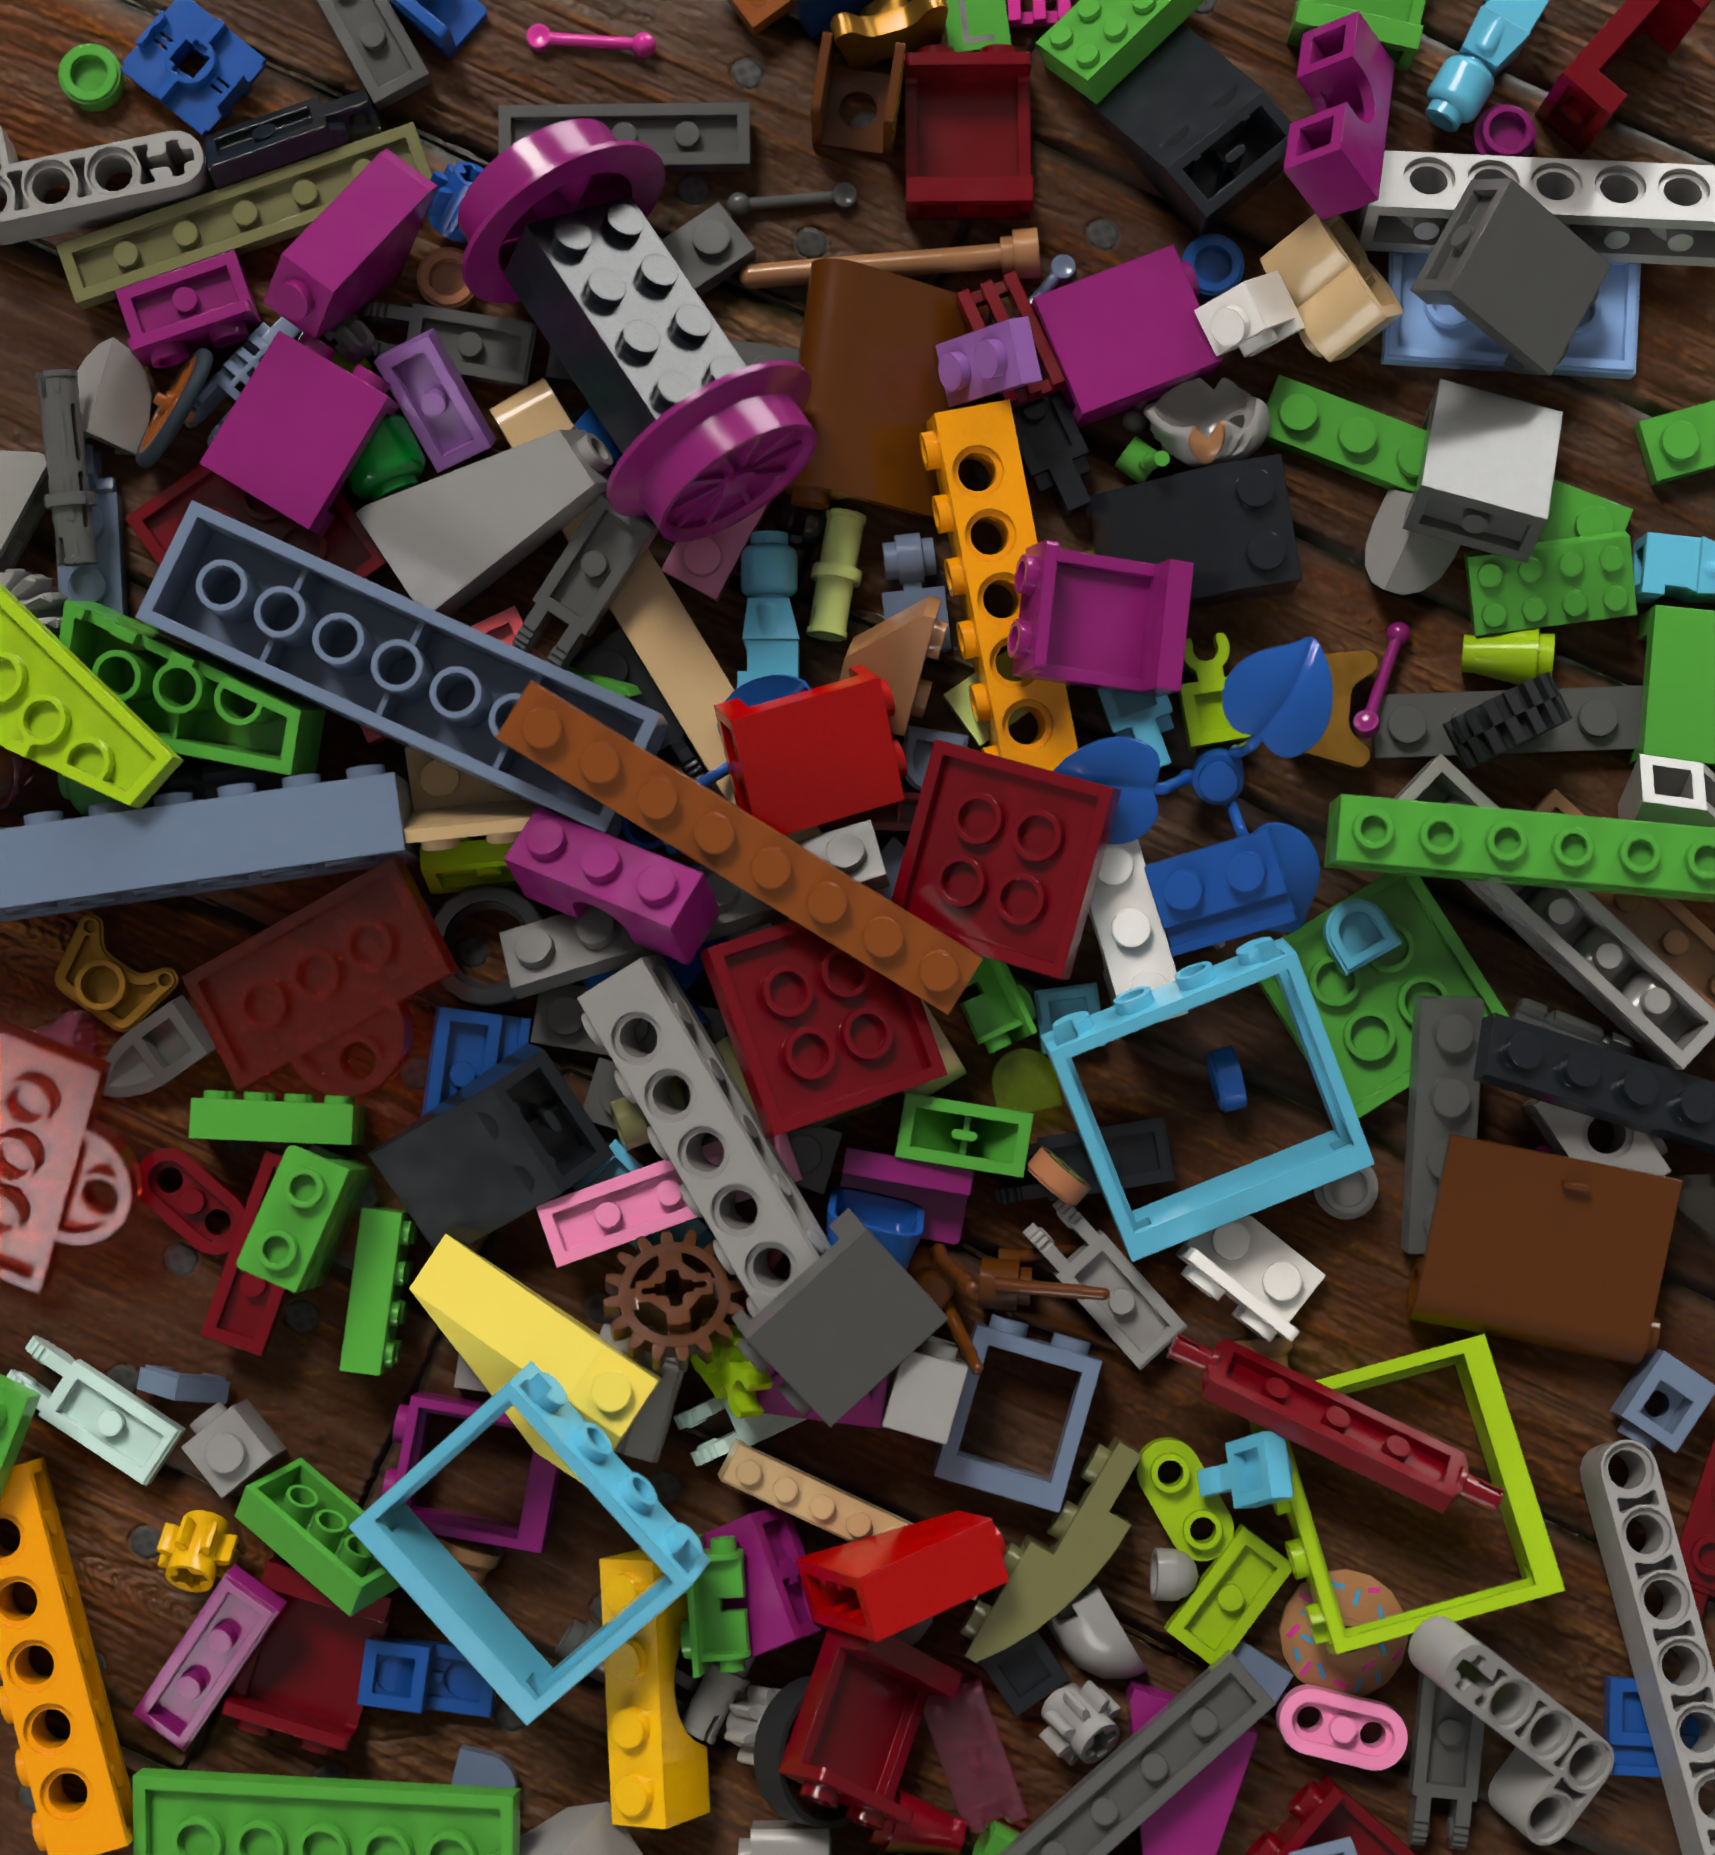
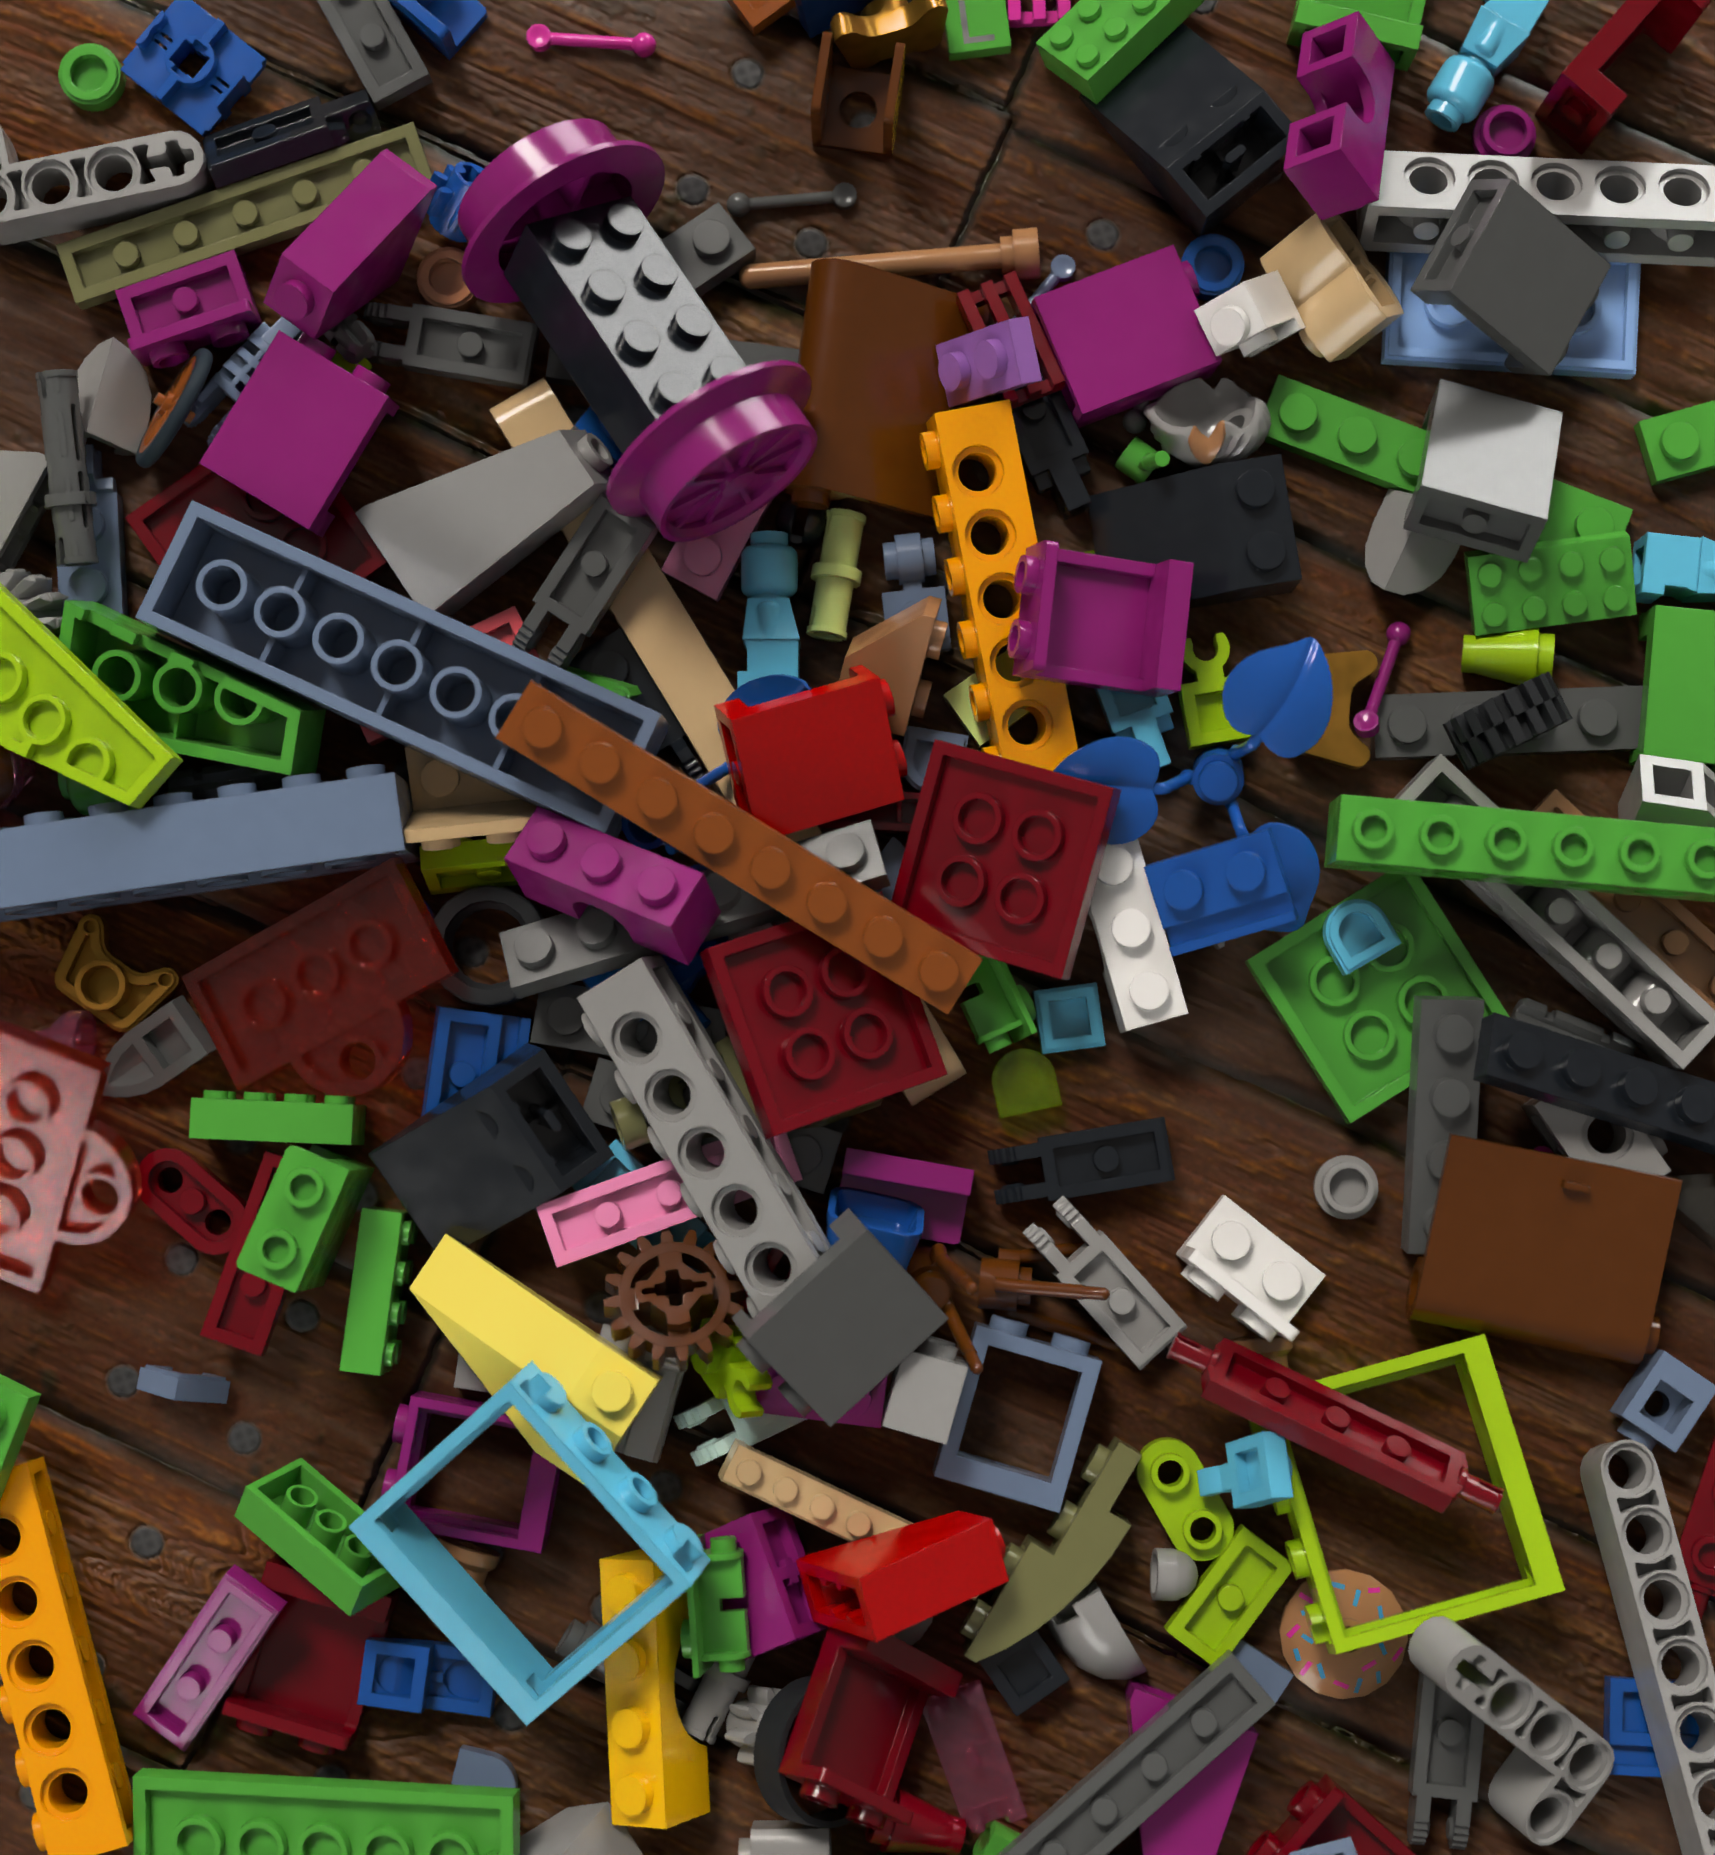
light aqua hinge [6,1335,186,1486] -> none
yellow gear [156,1510,240,1592] -> none
light grey brick [181,1399,287,1498] -> none
green head [345,413,426,502] -> none
medium lavender plate [374,328,497,473] -> none
dark grey plate [498,102,751,172] -> none
bright green slope [895,1093,1034,1178] -> none
dark red panel [904,44,1033,220] -> none
nougat tile [1027,1146,1091,1206] -> none
light grey gear [1039,1680,1122,1765] -> none
medium azure window [1040,937,1375,1262] -> none
blue tile [1206,1045,1247,1113] -> none
bright pink plate [1276,1684,1408,1771] -> none

